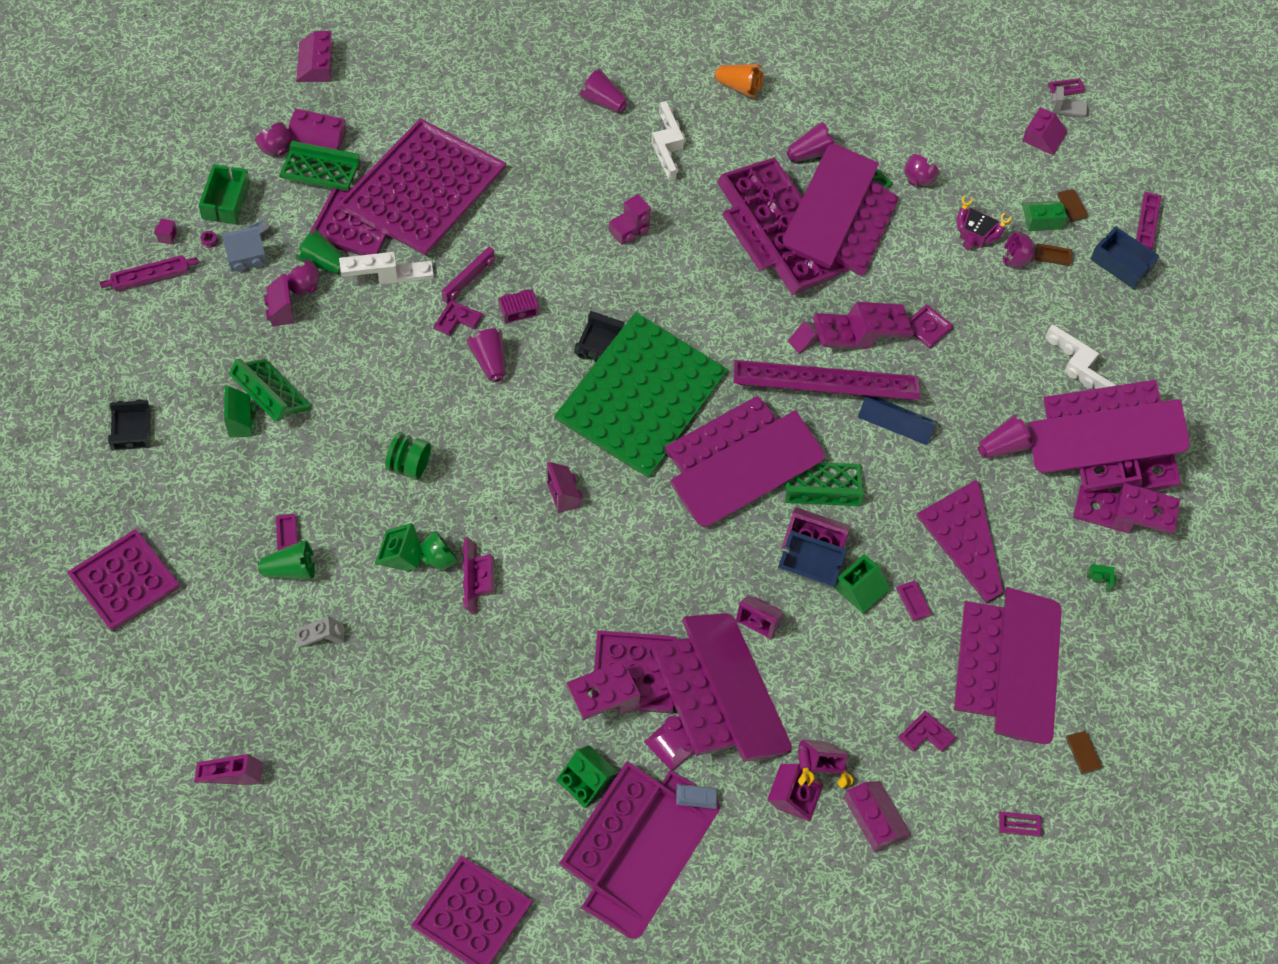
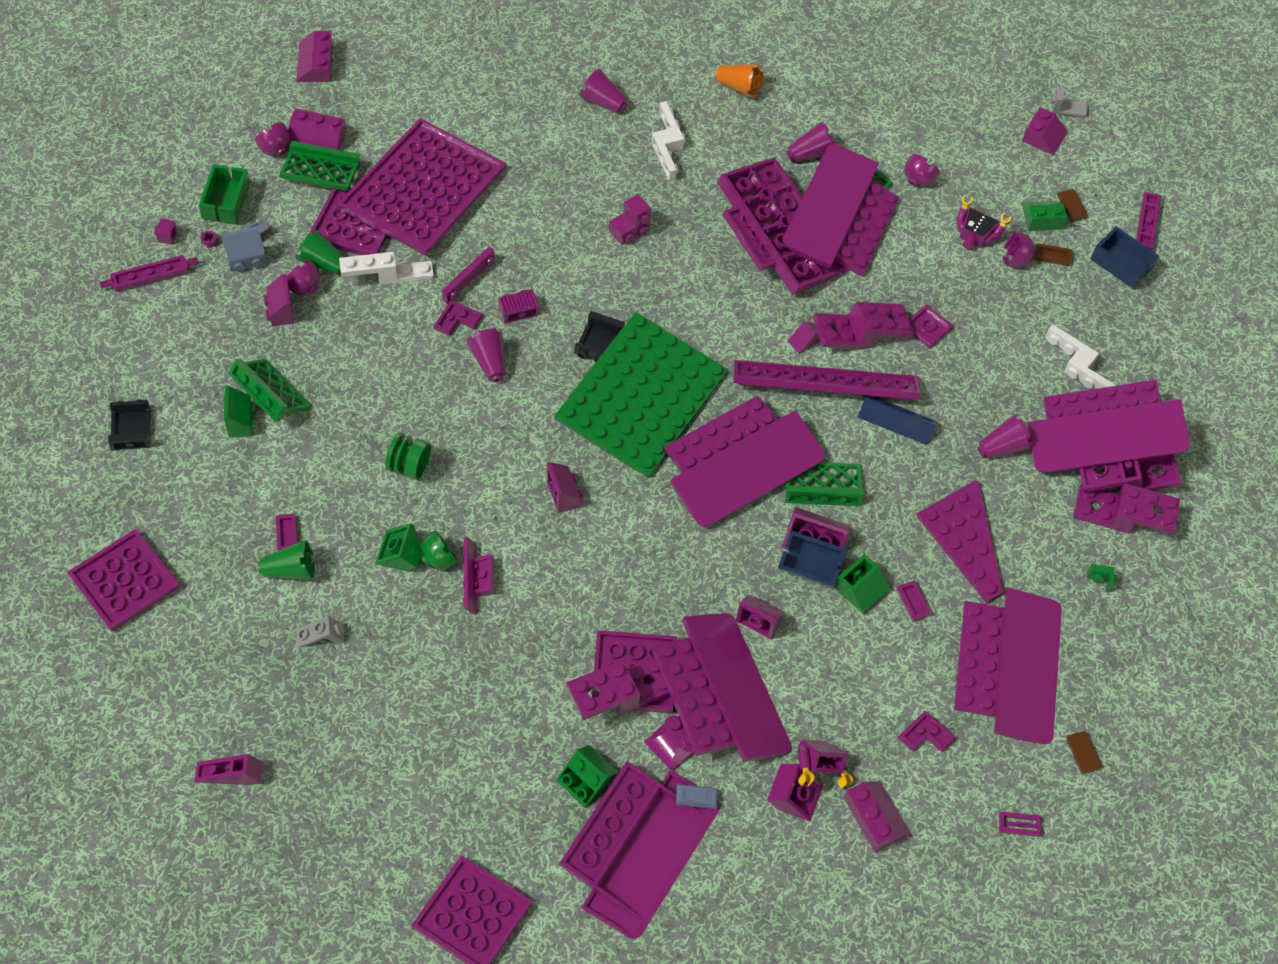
magenta tile [1048,78,1085,96] -> none

